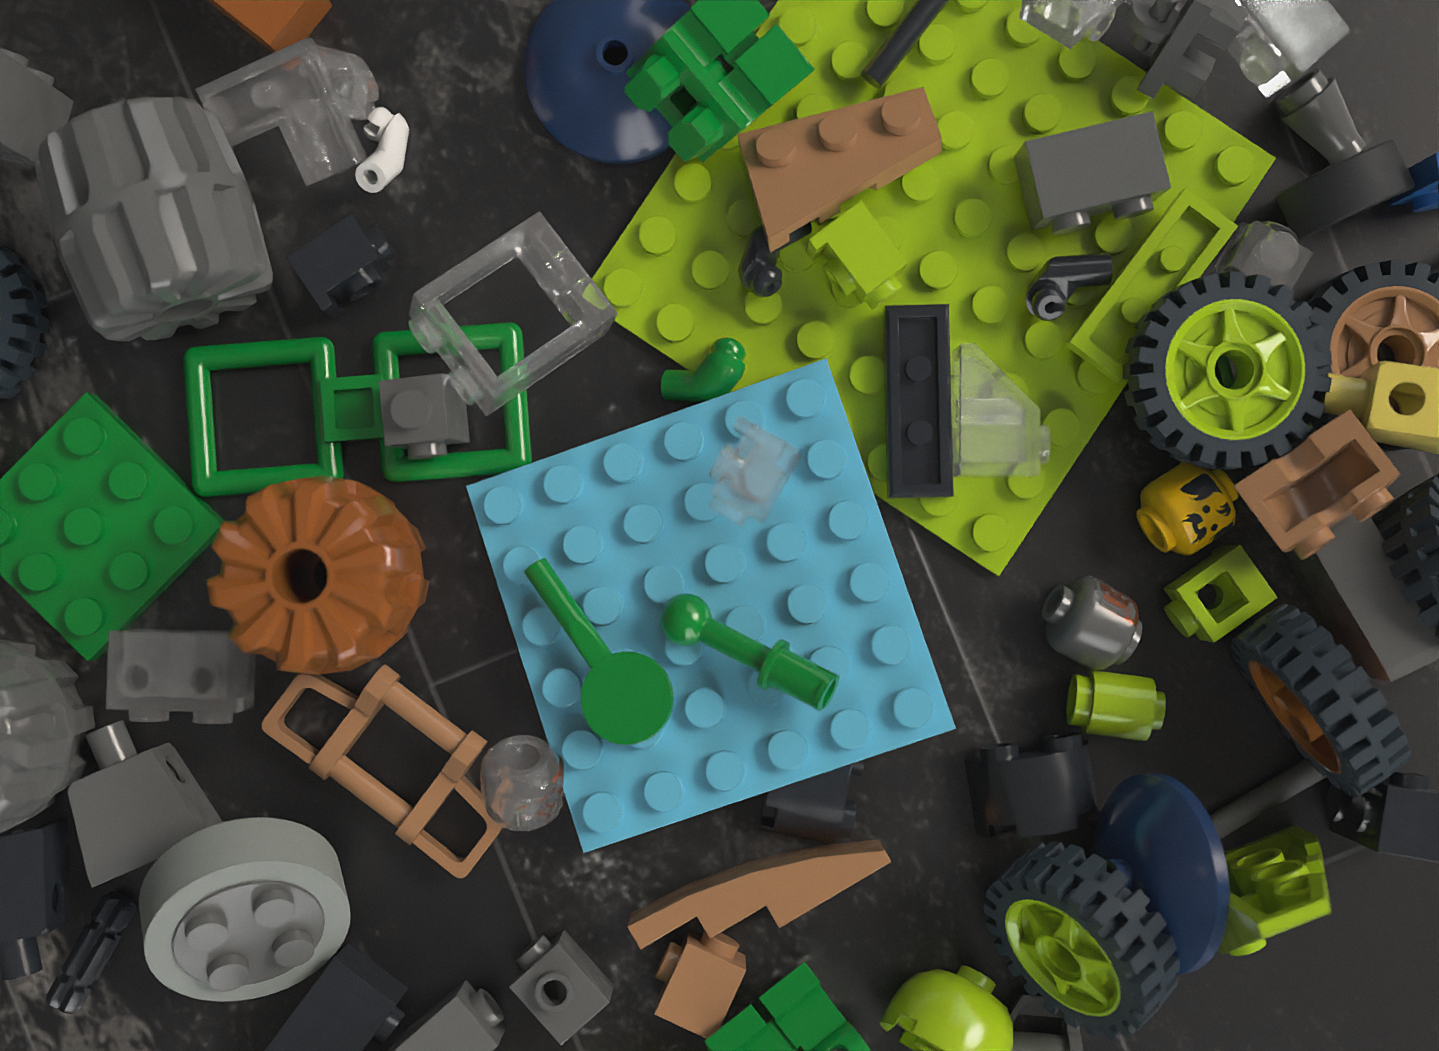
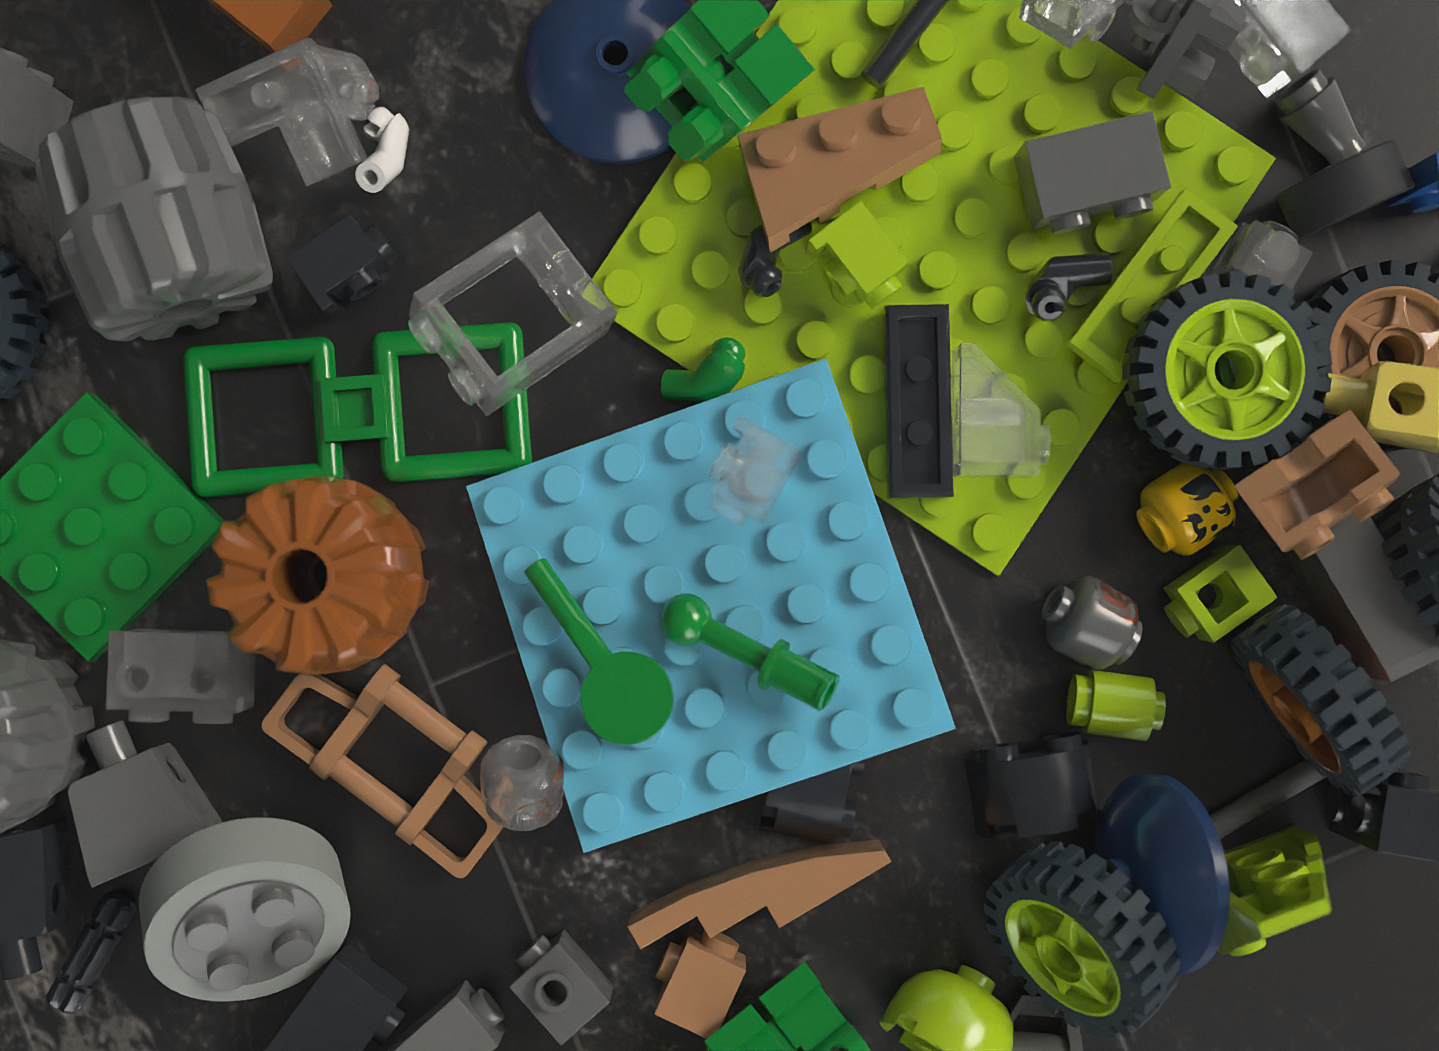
dark grey brick [379,373,470,459] -> none

